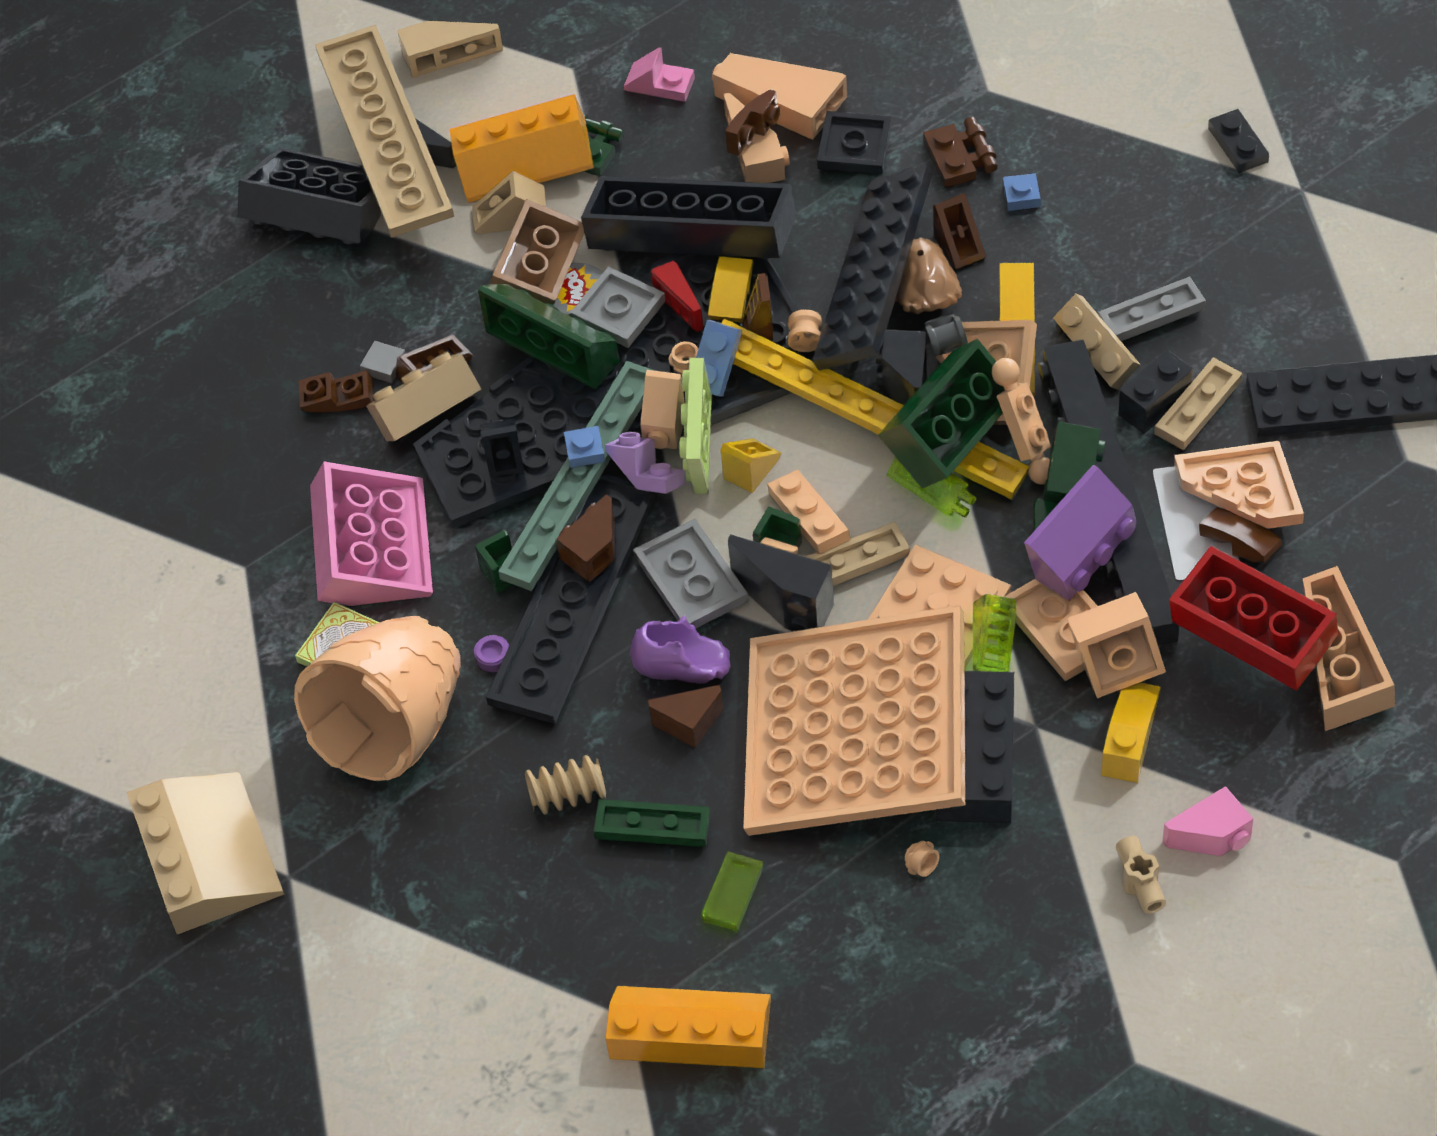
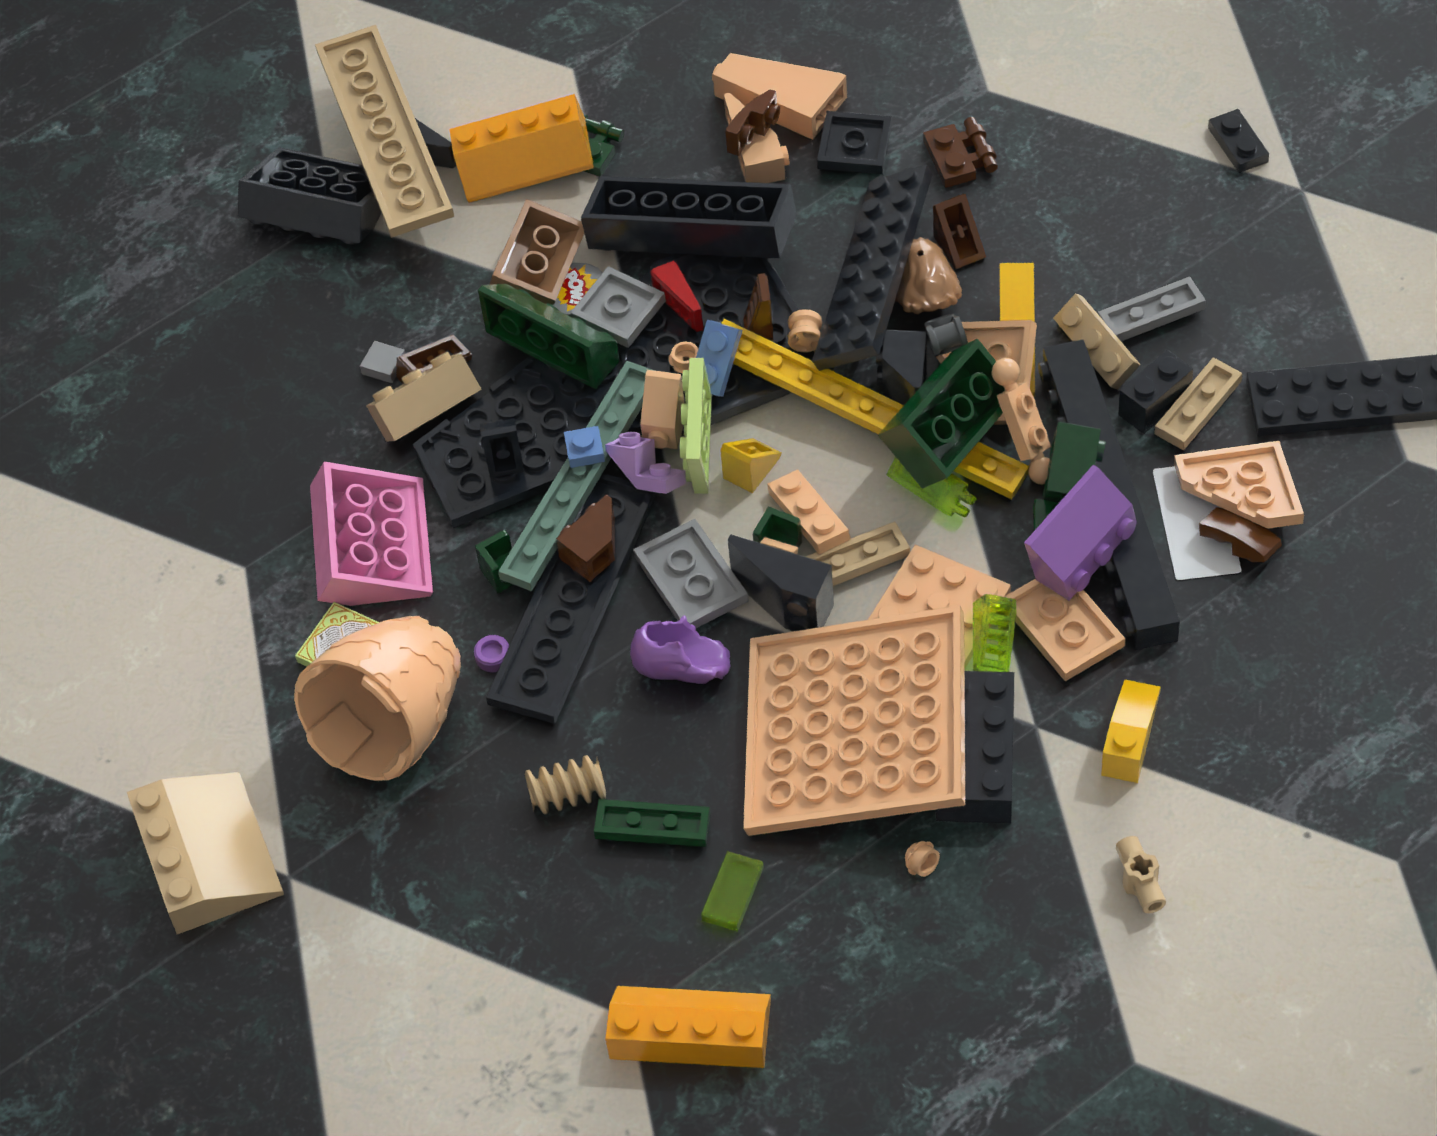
reddish brown slope [298,370,373,412] -> none
tan slope [397,21,503,78] -> none
tan slope [472,171,546,234] -> none
bright pink slope [624,47,695,102] -> none
reddish brown slope [648,685,723,748] -> none
yellow slope [708,256,753,323] -> none
medium blue plate [1003,173,1041,211] -> none
light nougat slope [1067,592,1166,698] -> none
bright pink slope [1163,786,1253,856] -> none
red brick [1169,546,1338,691] -> none
light nougat wedge [1303,566,1395,731] -> none

